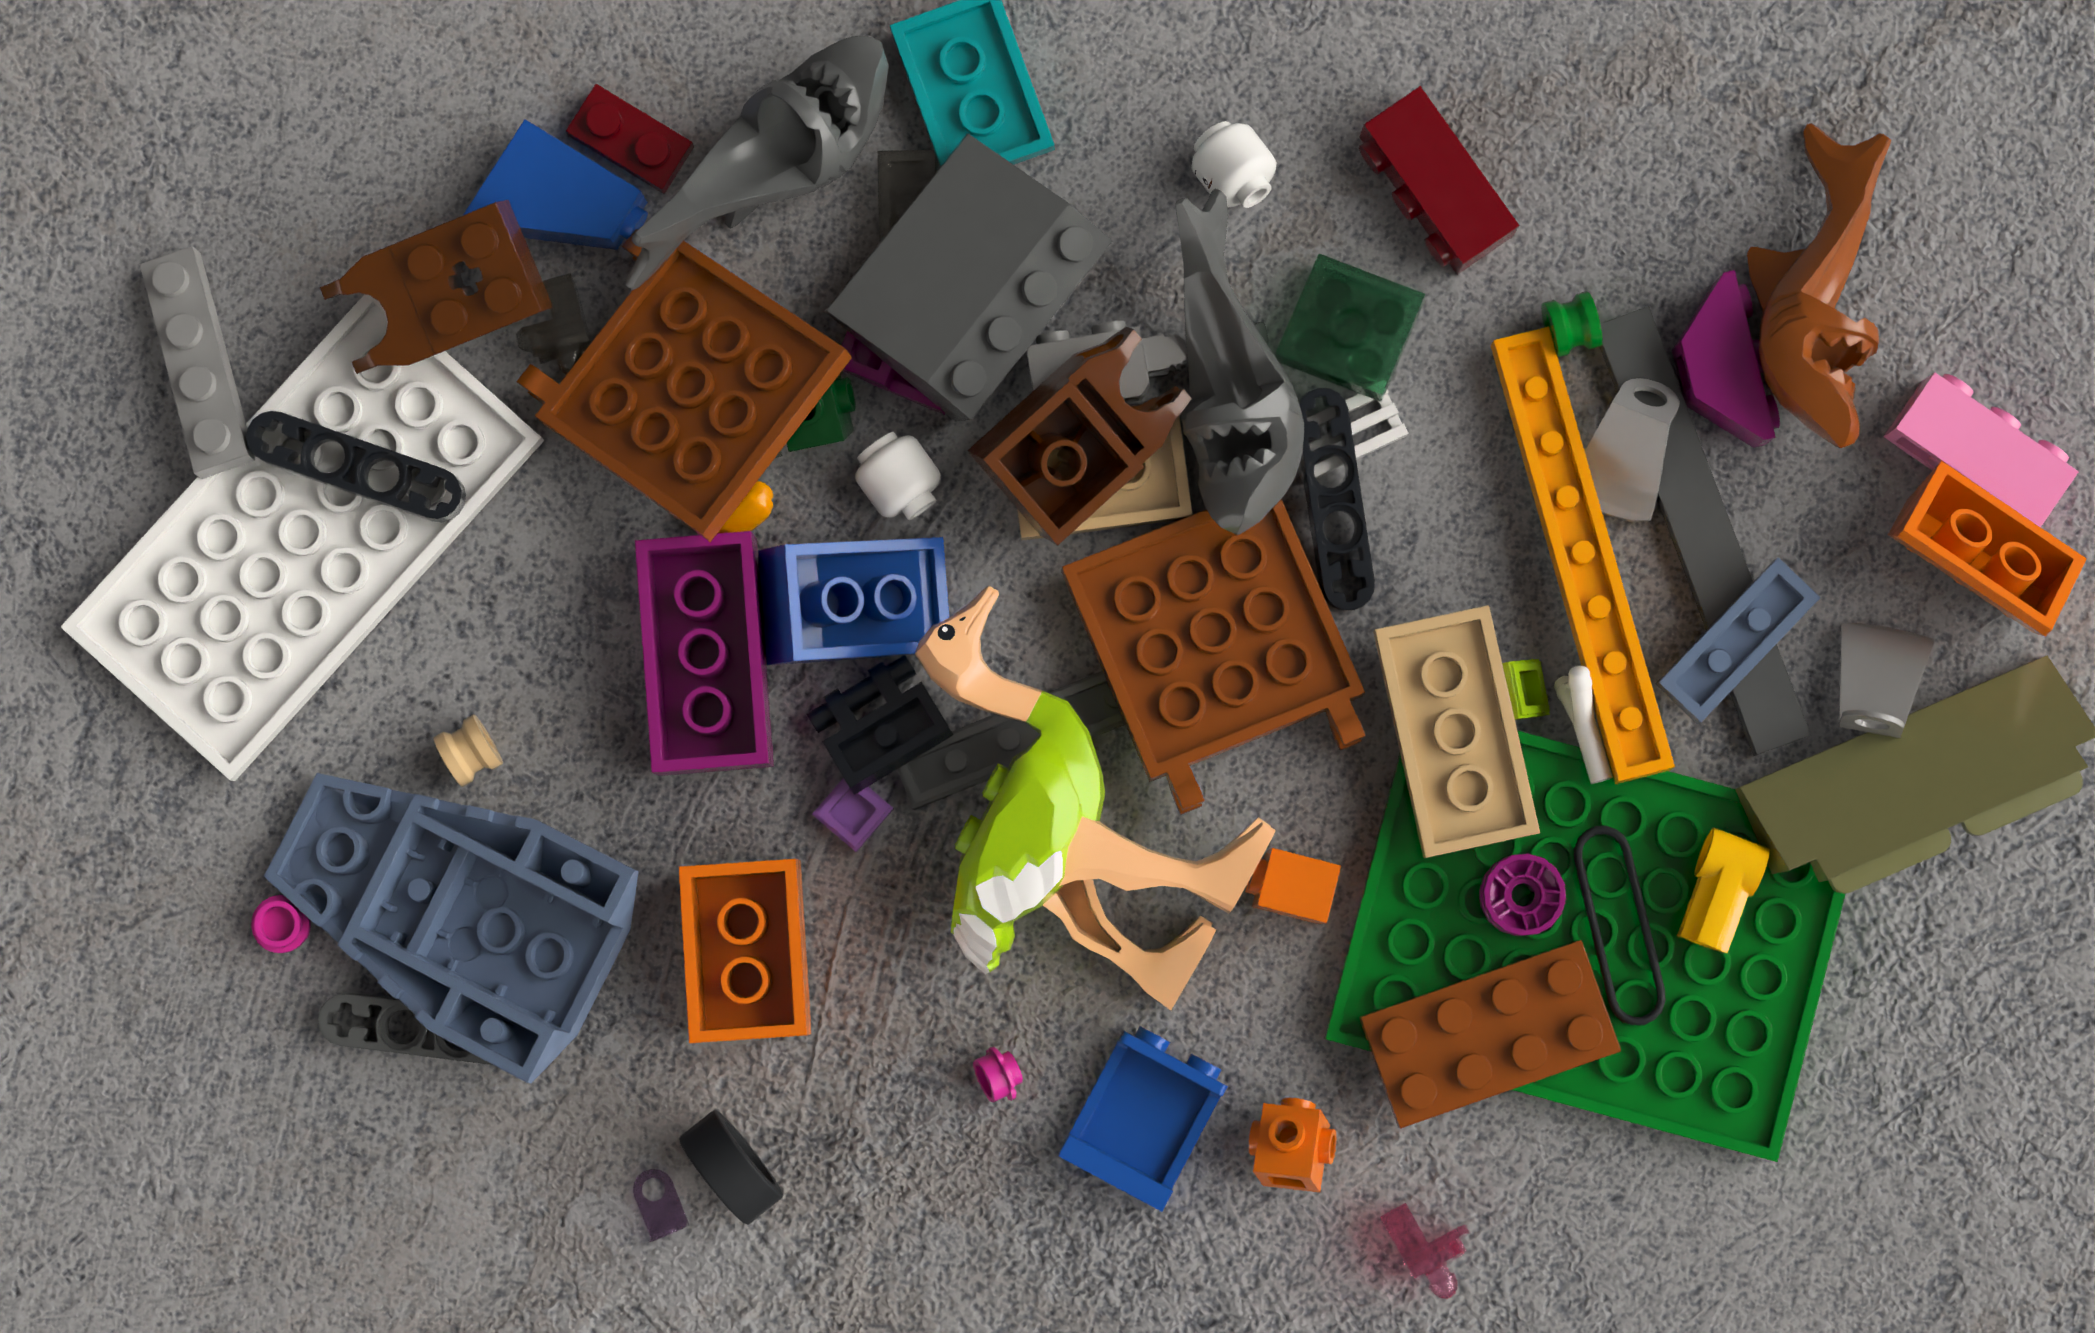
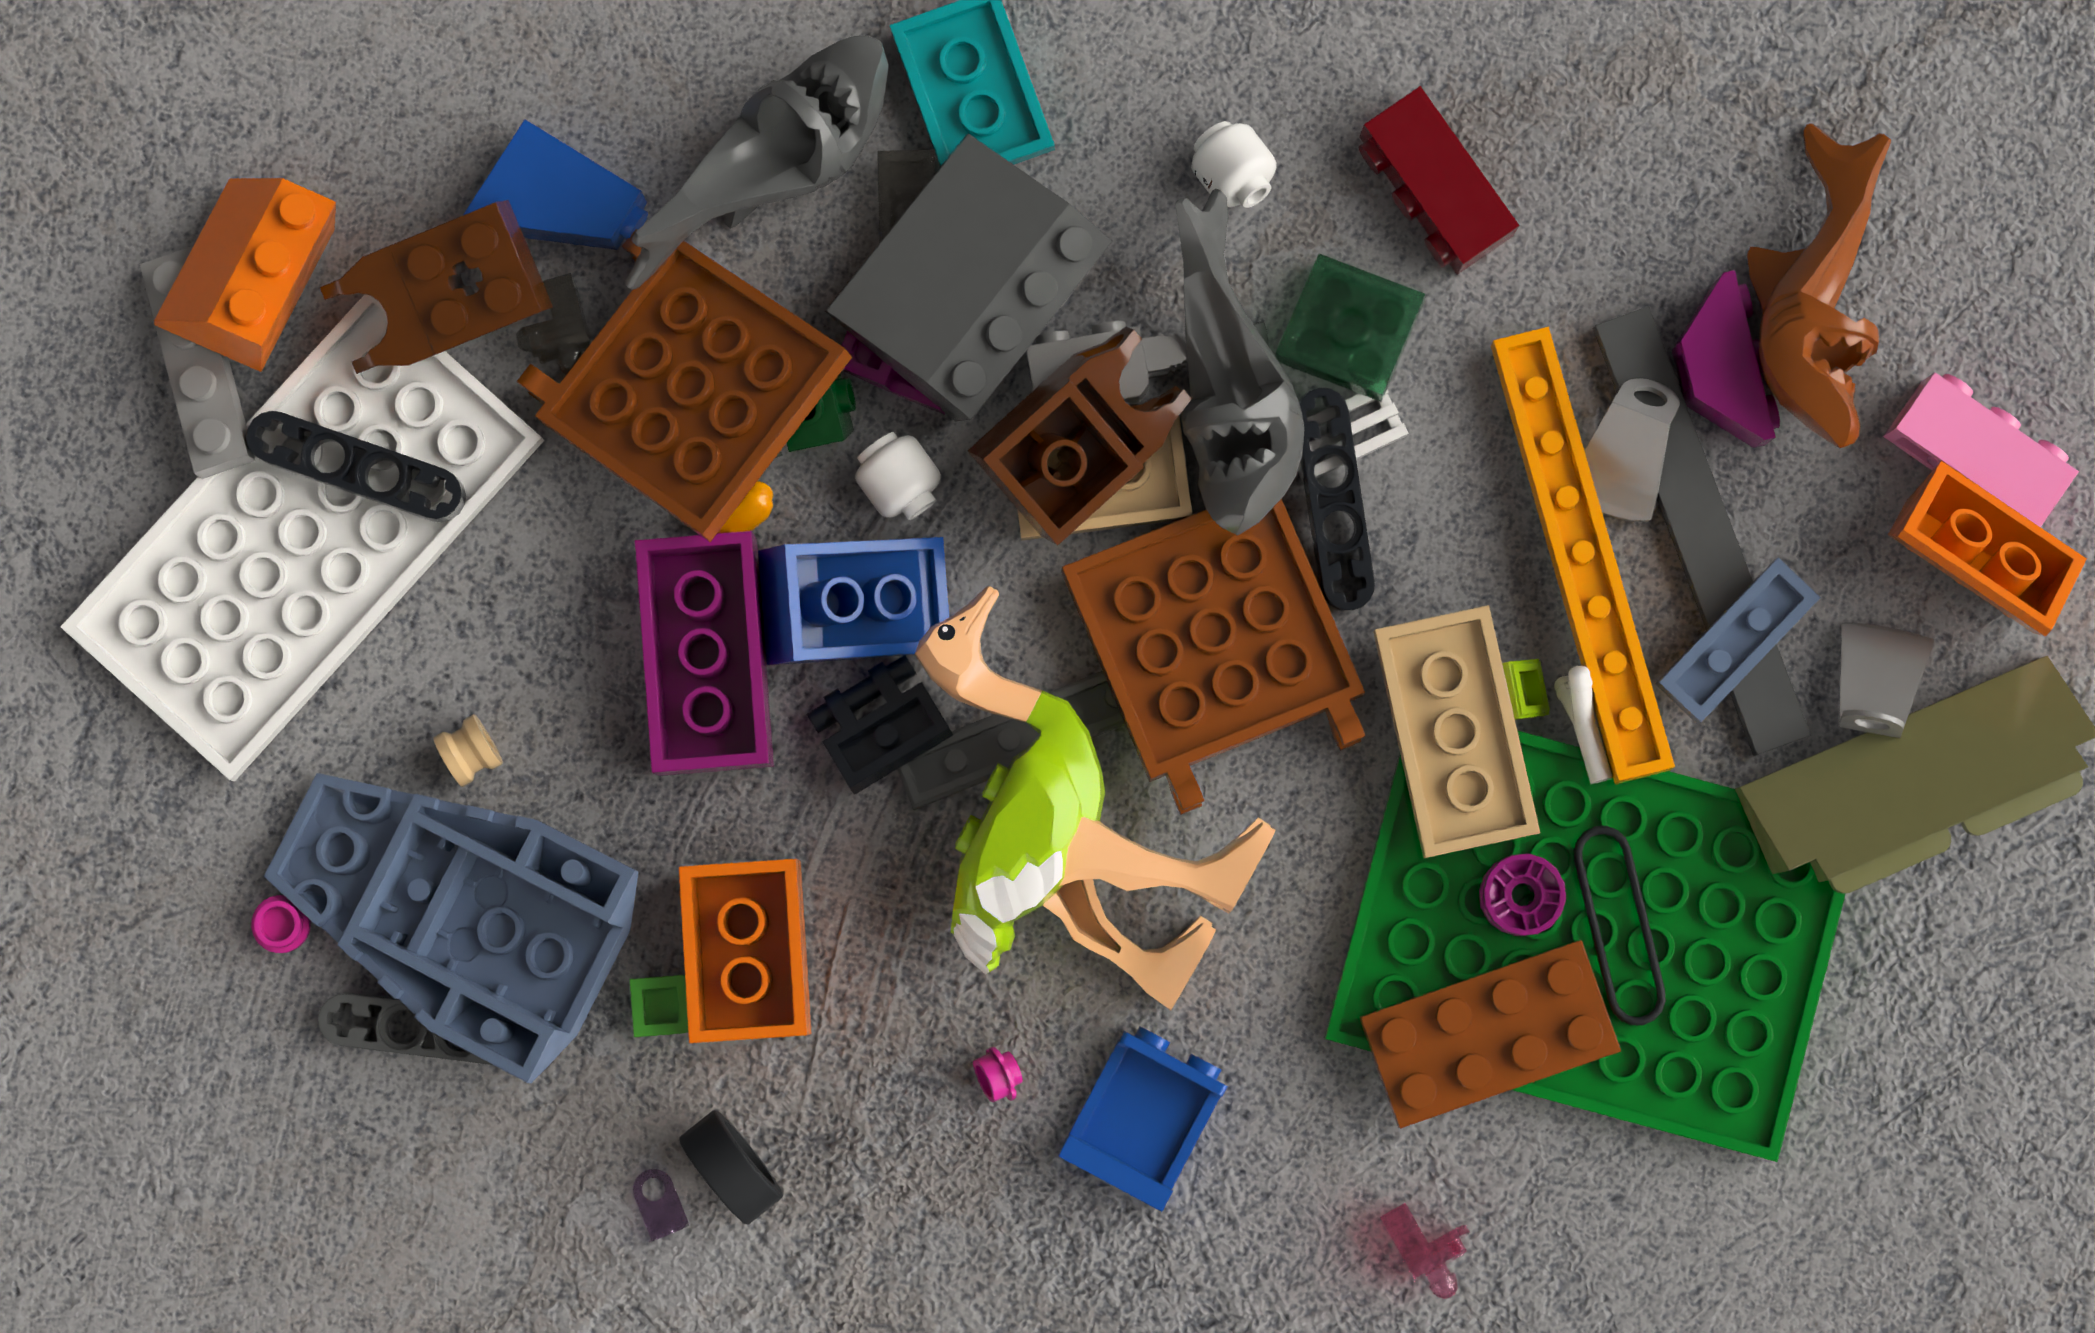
dark red plate [566,84,694,194] -> none
medium lavender tile [812,778,894,852] -> none
orange brick [1245,848,1341,924] -> none
orange brick [1249,1098,1337,1193] -> none
green wheel [1541,291,1603,358] -> none
yellow piece [1677,827,1770,953] -> none
none -> orange slope [154,178,336,372]
none -> bright green plate [630,975,688,1037]

